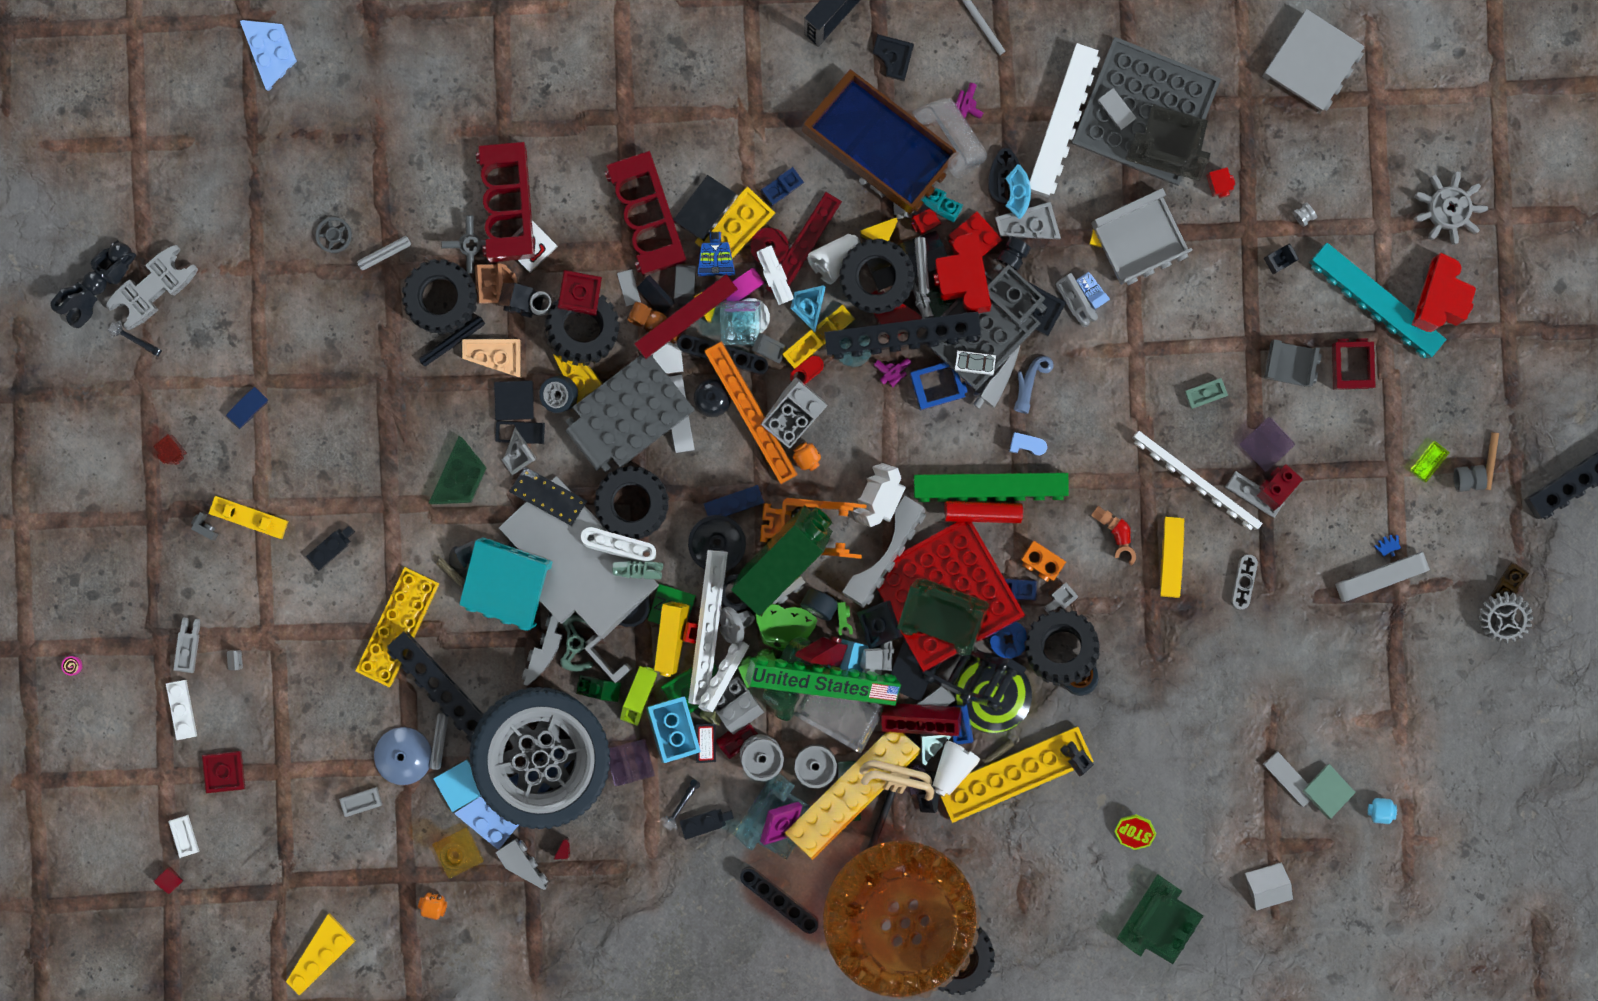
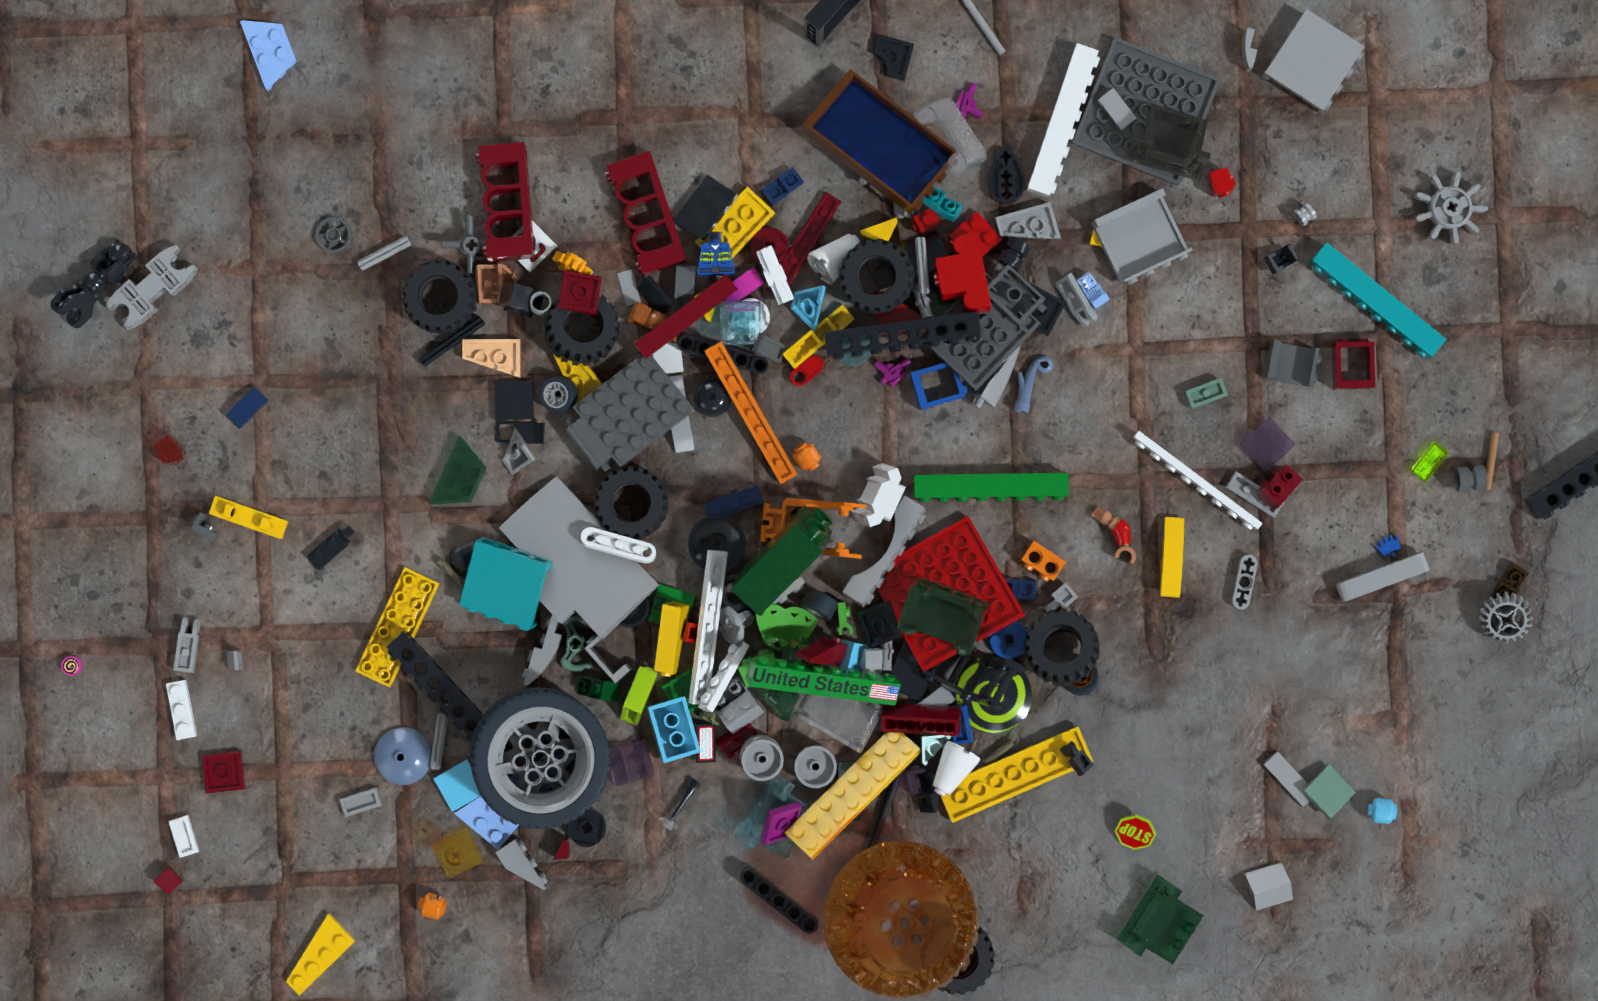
black piece [108,320,162,357] -> none
black sticker [509,467,587,526] -> none
sand green hinge [612,561,663,580] -> none
black hinge [679,809,734,840] -> none
light grey slope [761,377,828,449] -> none
tan piece [859,760,934,801] -> none
red brick [944,501,1023,523] -> none
tile [955,351,996,375] -> none
medium azure tile [1005,164,1031,219] -> none
light blue leg [1009,432,1047,456] -> none
red brick [1412,253,1476,332] -> none
none -> light orange gear [552,251,593,275]
none -> black plate [567,808,606,847]
none -> light grey slope [1242,28,1257,72]

